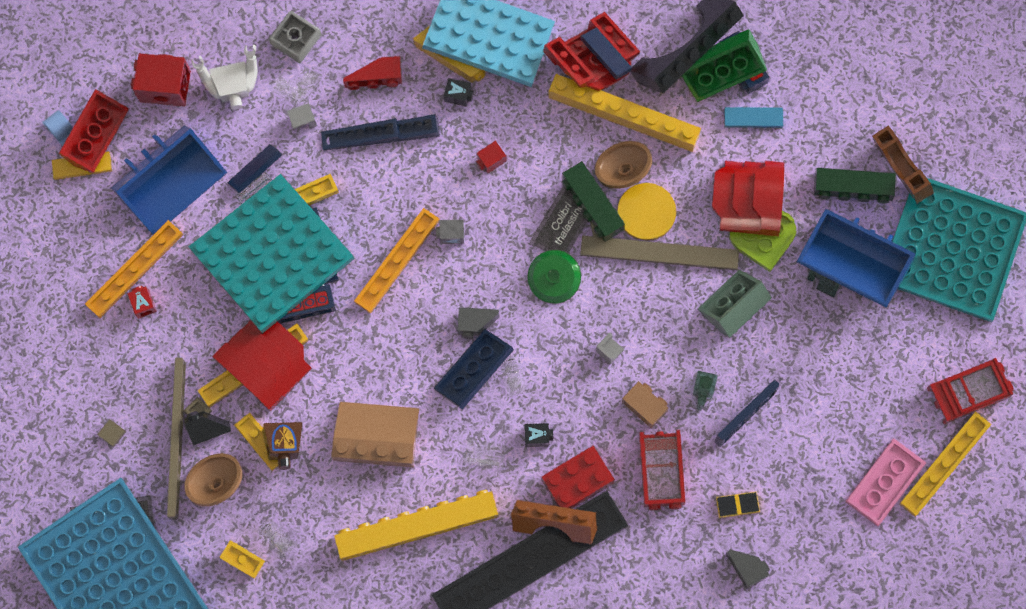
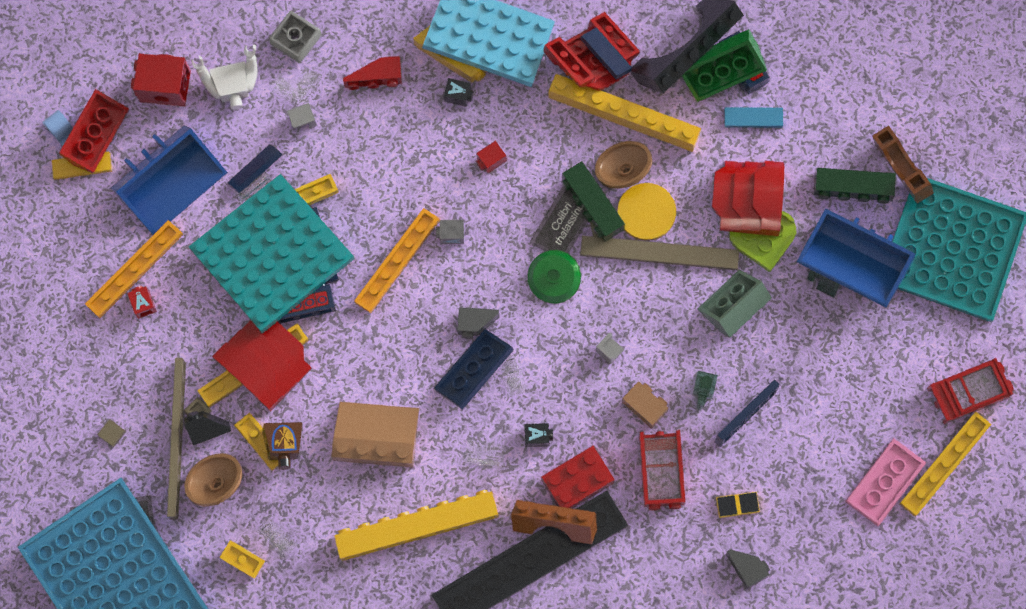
dark blue slope [321,114,440,151] -> none

